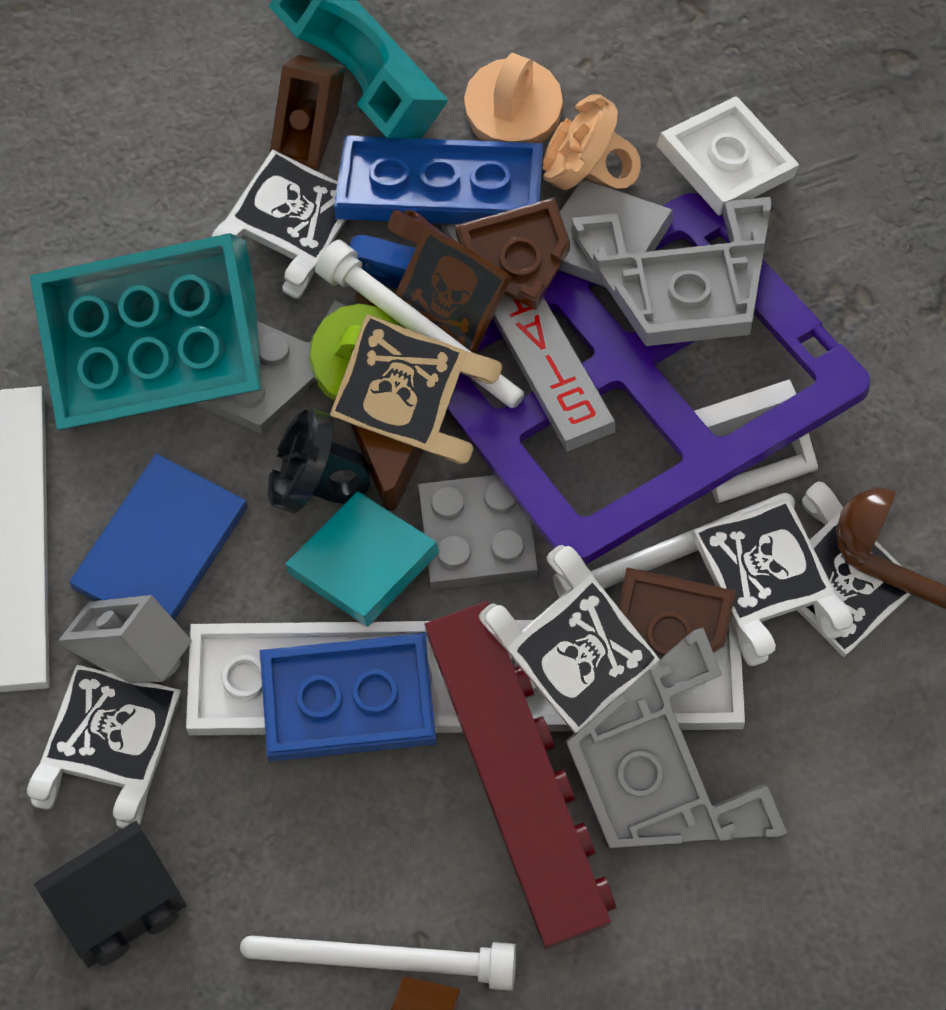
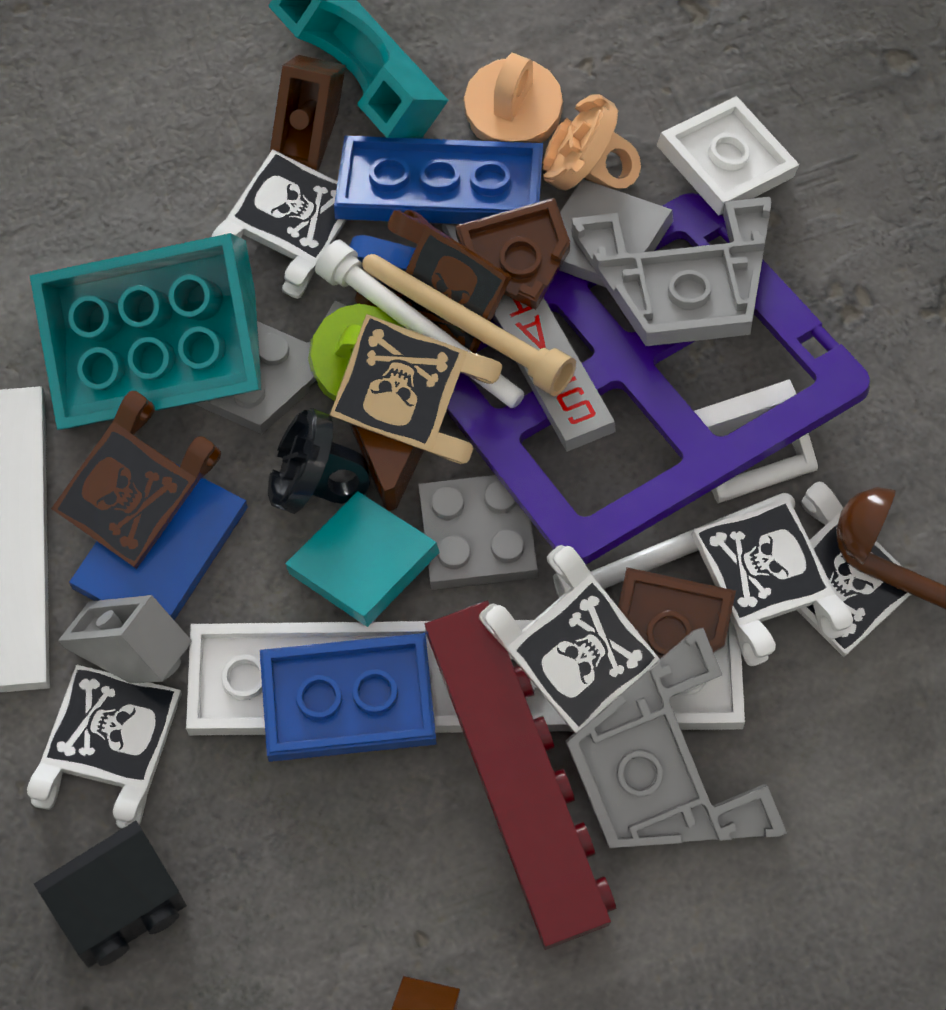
white piece [240,936,517,991] -> none
none -> flag [51,391,221,569]
none -> tan piece [362,254,576,396]

